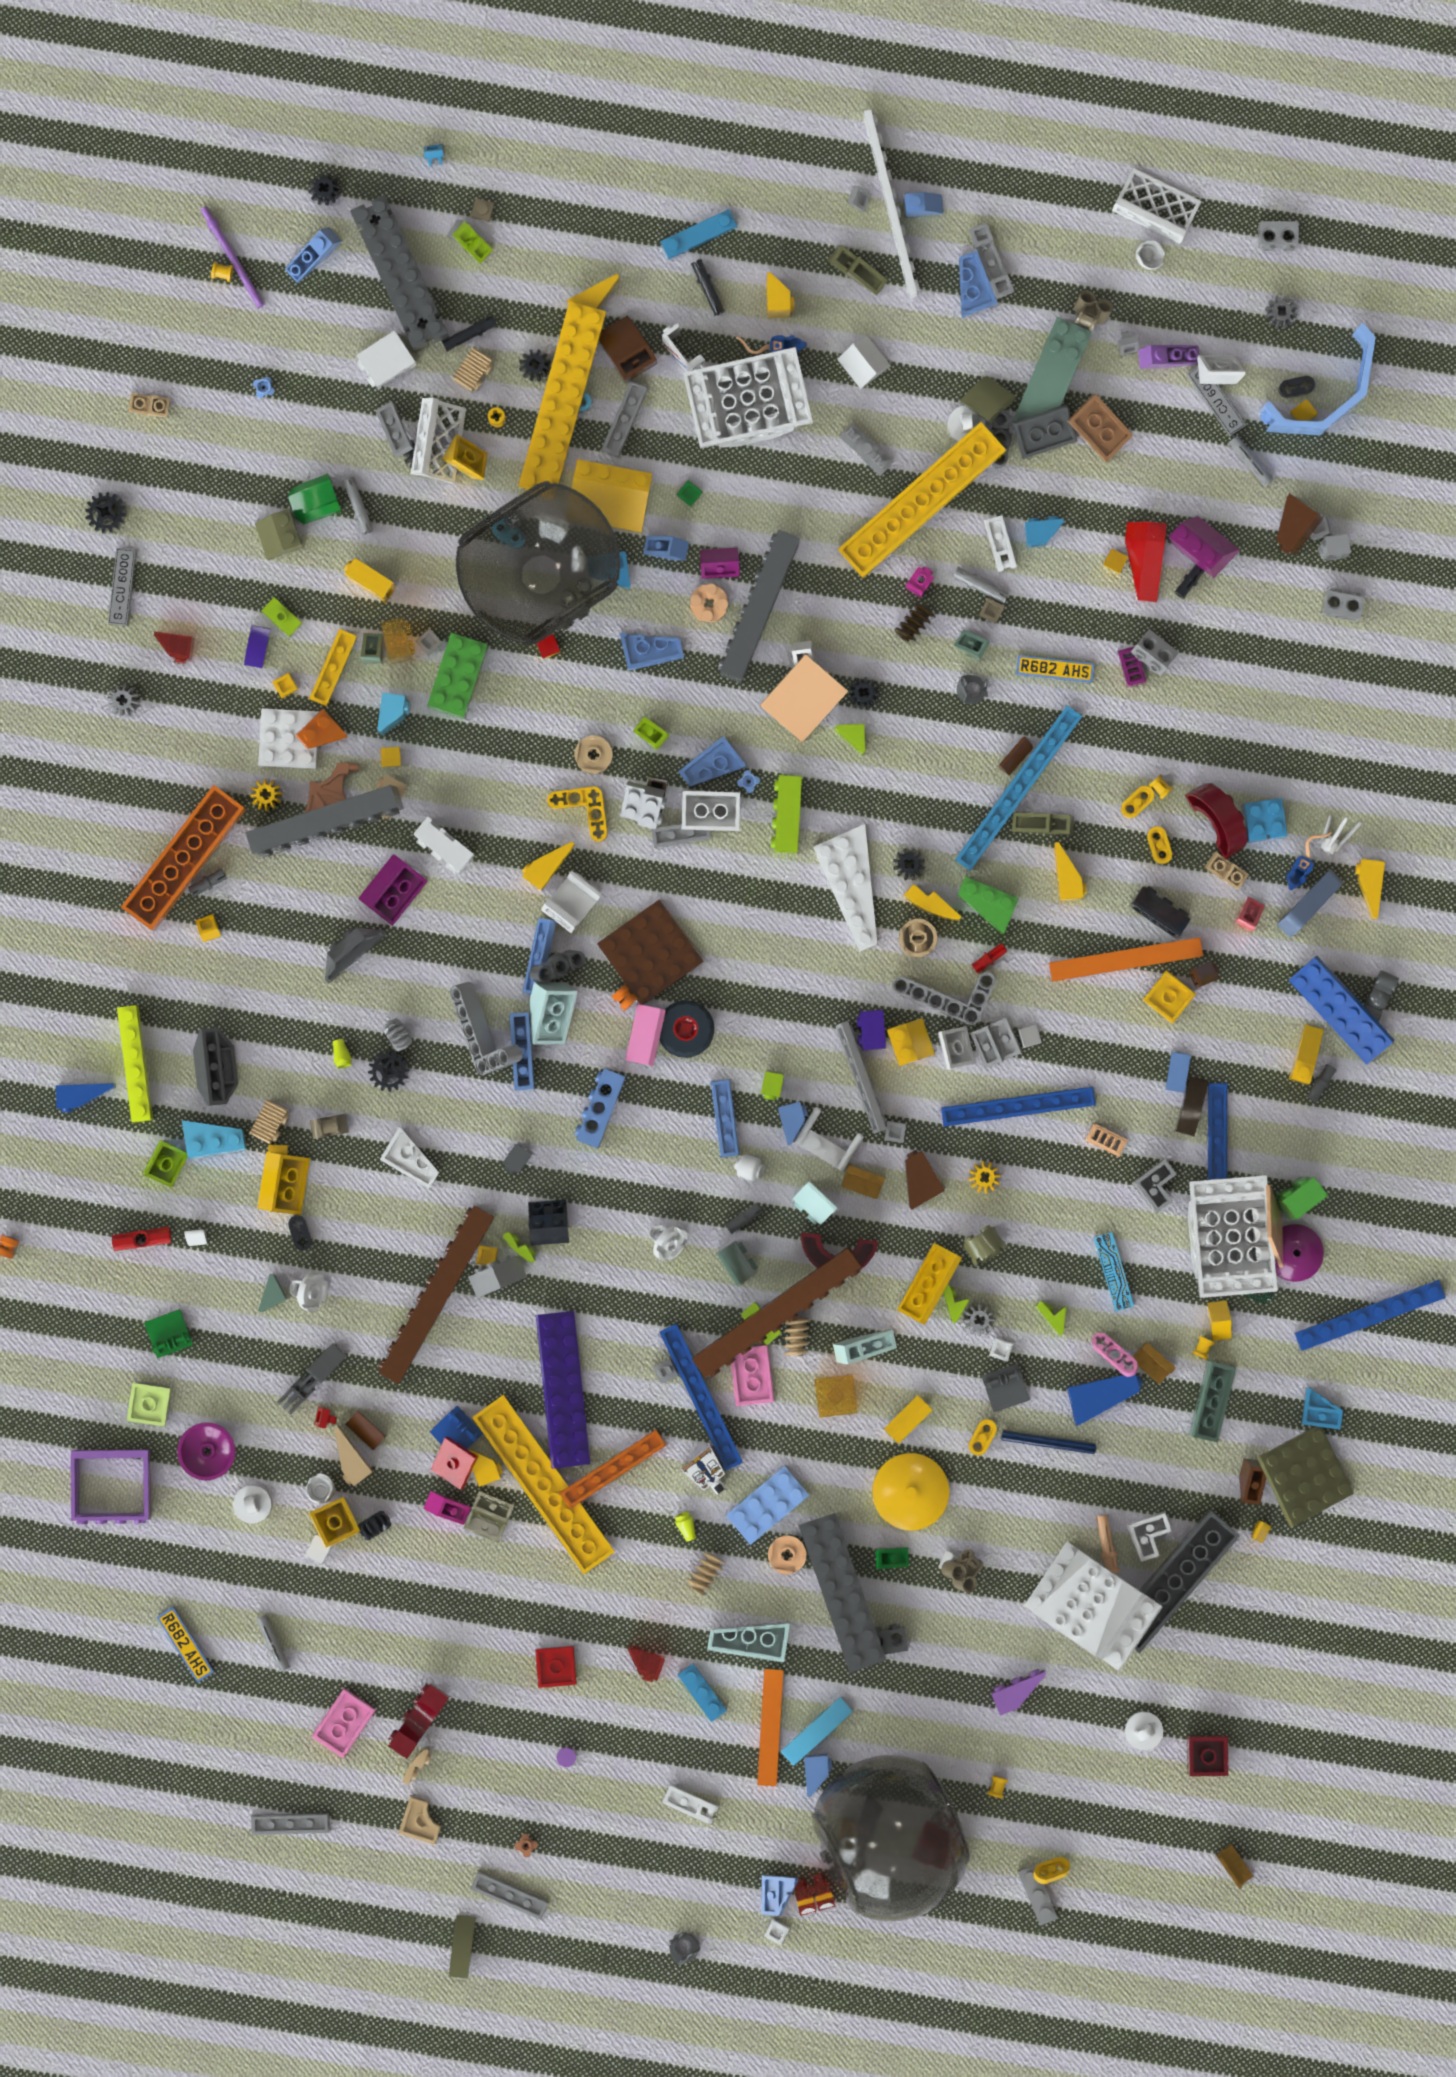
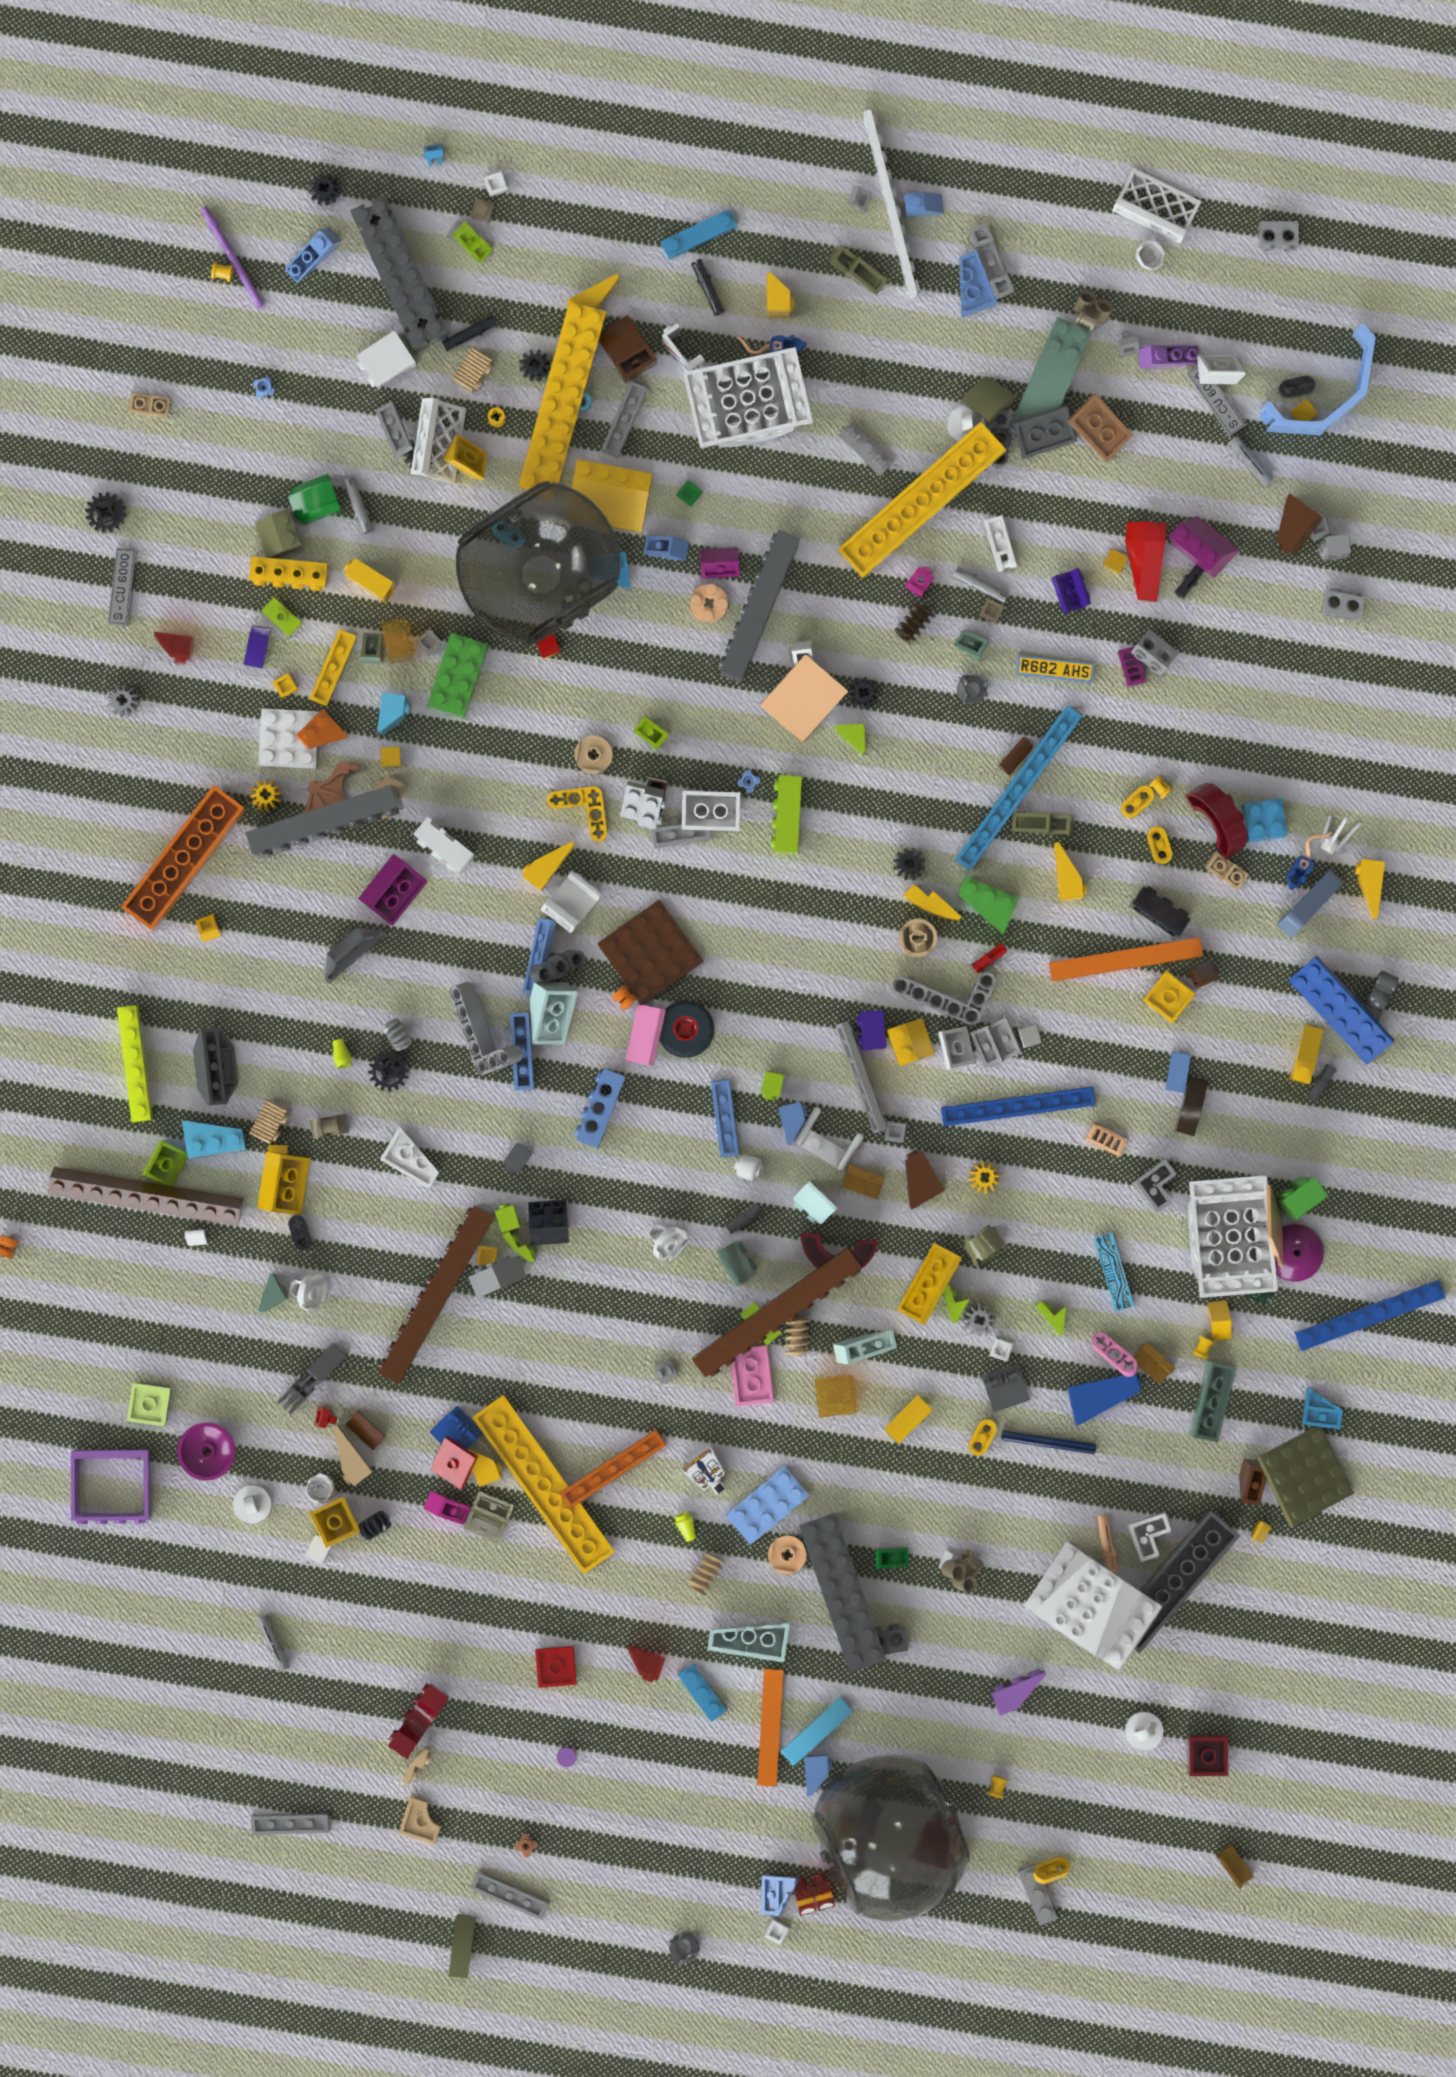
blue slope [56,1083,116,1113] -> none
red piece [112,1227,172,1252] -> none
green hinge [144,1309,193,1359] -> none
tile [157,1606,215,1683] -> none
dark grey pin [188,868,227,897] -> none
bright pink tile [311,1688,376,1758] -> none
dark purple plate [535,1311,590,1469] -> none
medium blue wing [620,633,684,671] -> none
blue plate [659,1323,743,1471] -> none
white plate [662,1785,719,1825] -> none
medium blue wing [678,736,747,787] -> none
white wing [813,824,877,952] -> none
white slope [837,336,891,389] -> none
yellow dish [872,1453,949,1530] -> none
dark azure slope [1024,516,1064,548] -> none
blue tile [1208,1083,1227,1180] -> none
coral slope [1234,896,1265,932] -> none
flat silver gear [1265,296,1297,329] -> none
none -> brick [48,1167,244,1226]
none -> yellow brick [249,556,329,591]
none -> white plate [483,172,508,197]
none -> lime brick [495,1203,521,1233]
none -> dark purple bracket [1051,568,1091,614]

